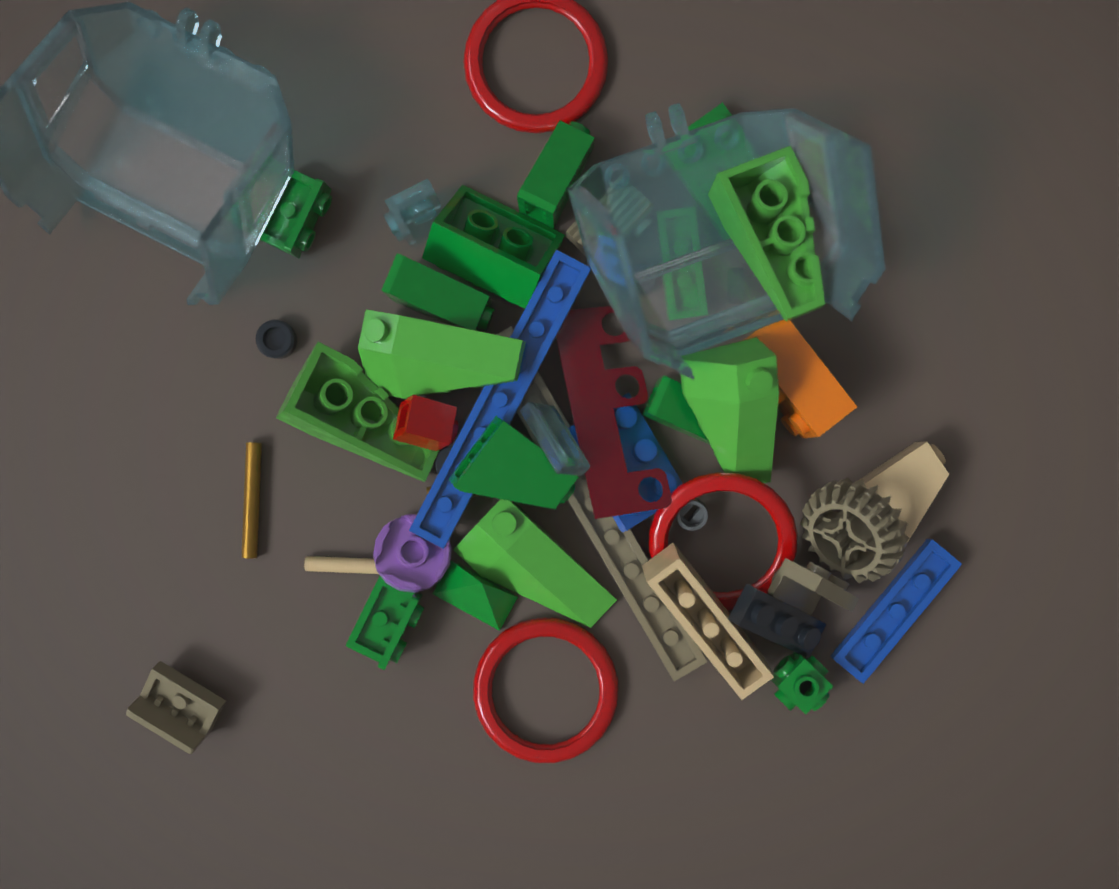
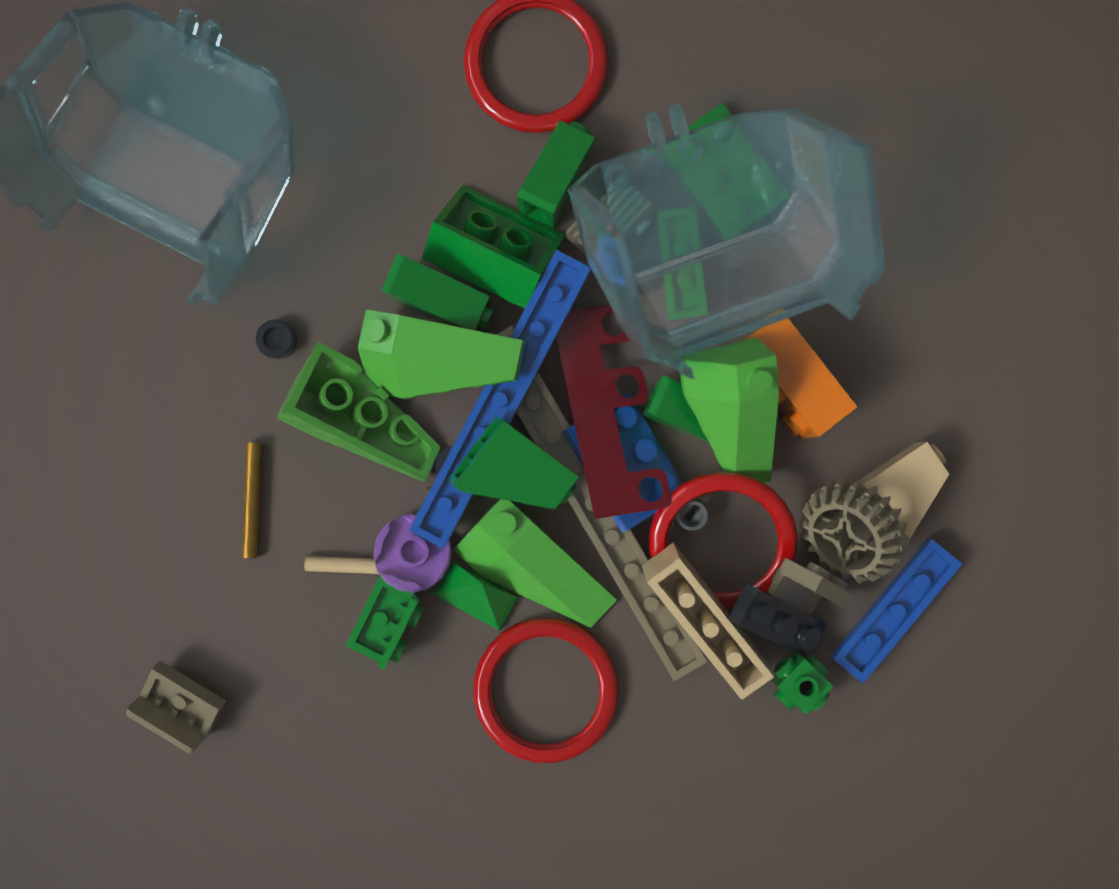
green bracket [254,167,332,259] -> none
clear light blue bracket [384,178,442,248] -> none
red brick [393,394,459,451] -> none
clear light blue tile [520,402,590,476] -> none
bright green wedge [708,146,825,322] -> none

